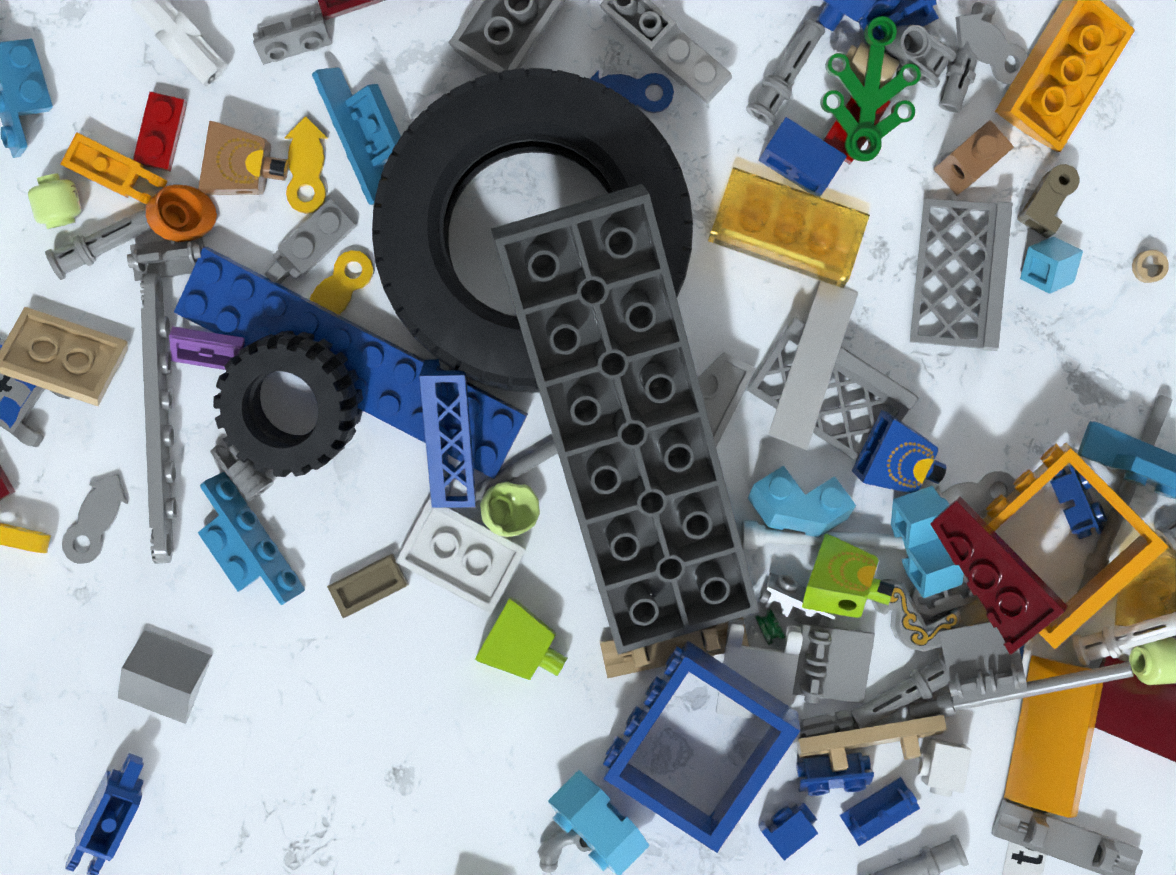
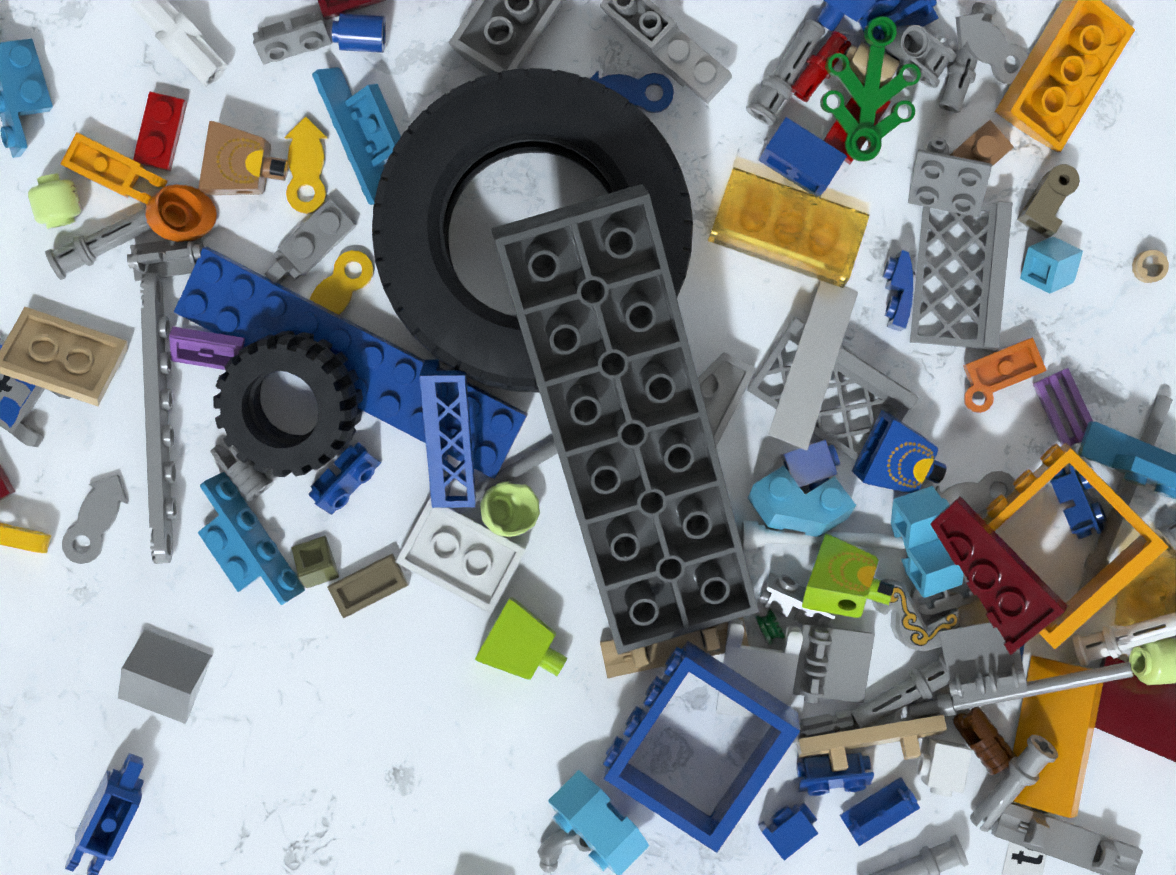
none -> olive slope [291,536,339,588]
none -> blue hinge [308,442,381,515]
none -> blue brick [332,14,386,53]
none -> brick [780,440,840,491]
none -> red pin [791,31,852,103]
none -> blue slope [882,250,914,331]
none -> light grey hinge [908,137,992,218]
none -> reddish brown hinge [952,707,1017,775]
none -> orange hinge [963,337,1047,413]
none -> light grey pin [970,735,1058,832]
none -> medium lavender tile [1033,368,1093,447]

